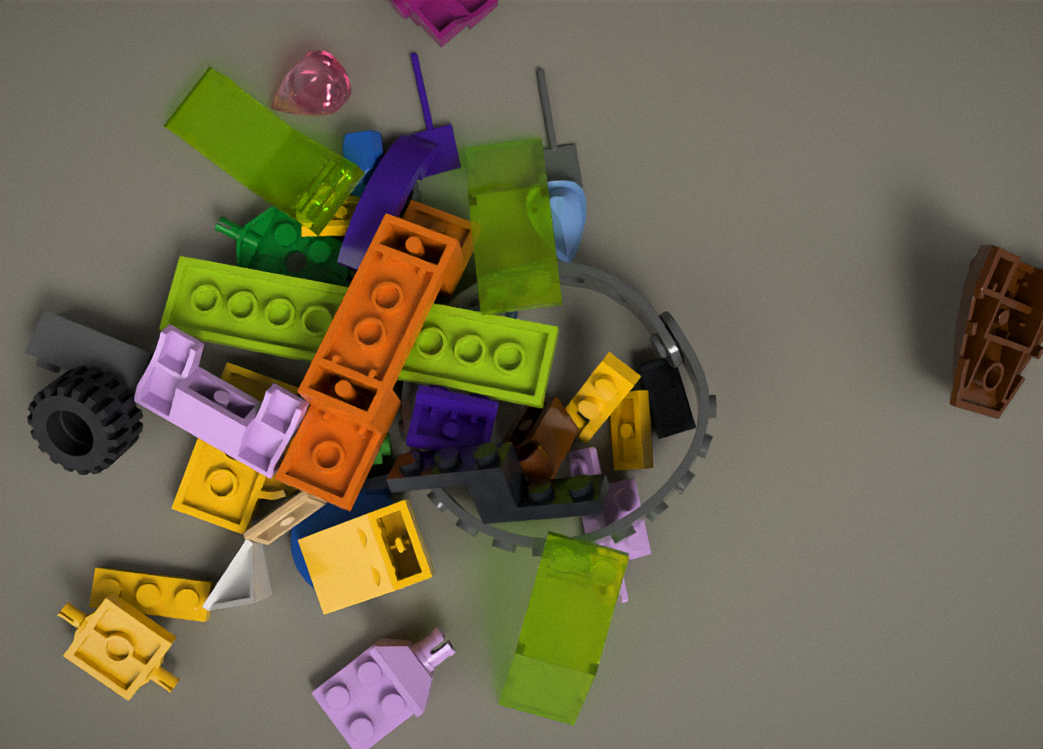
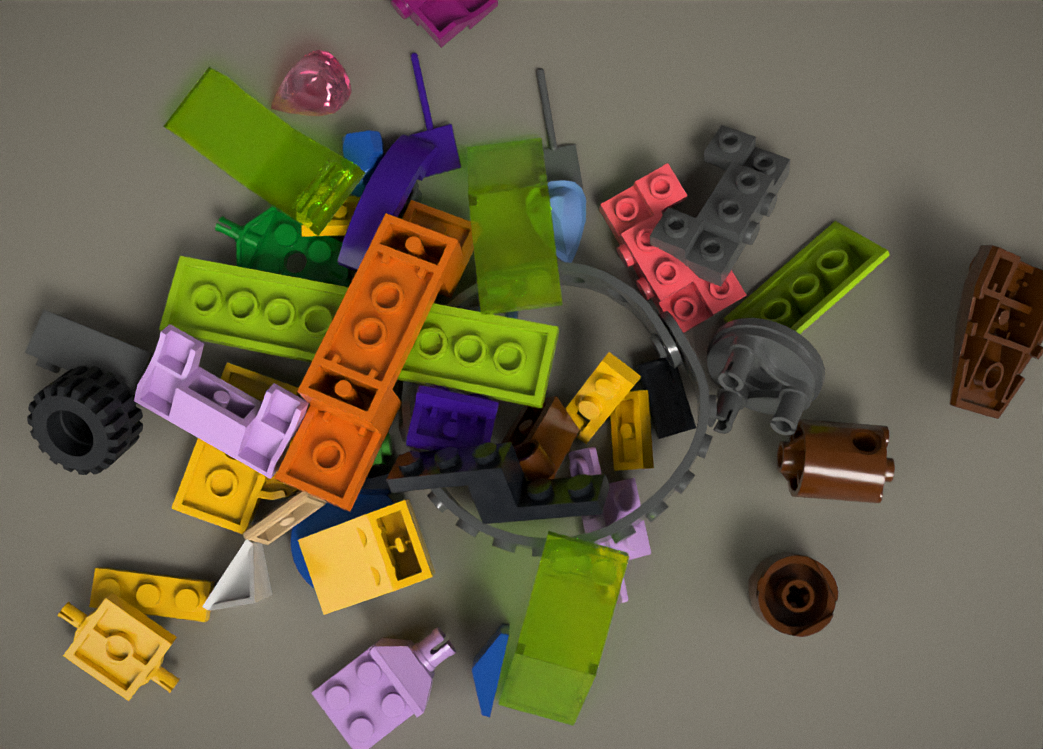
none -> blue slope [471,623,510,717]
none -> coral bracket [599,163,747,333]
none -> dark grey bracket [650,125,791,287]
none -> dark grey piece [707,318,825,435]
none -> lime slope [723,221,890,334]
none -> reddish brown brick [748,552,838,637]
none -> reddish brown cylinder [777,419,895,503]

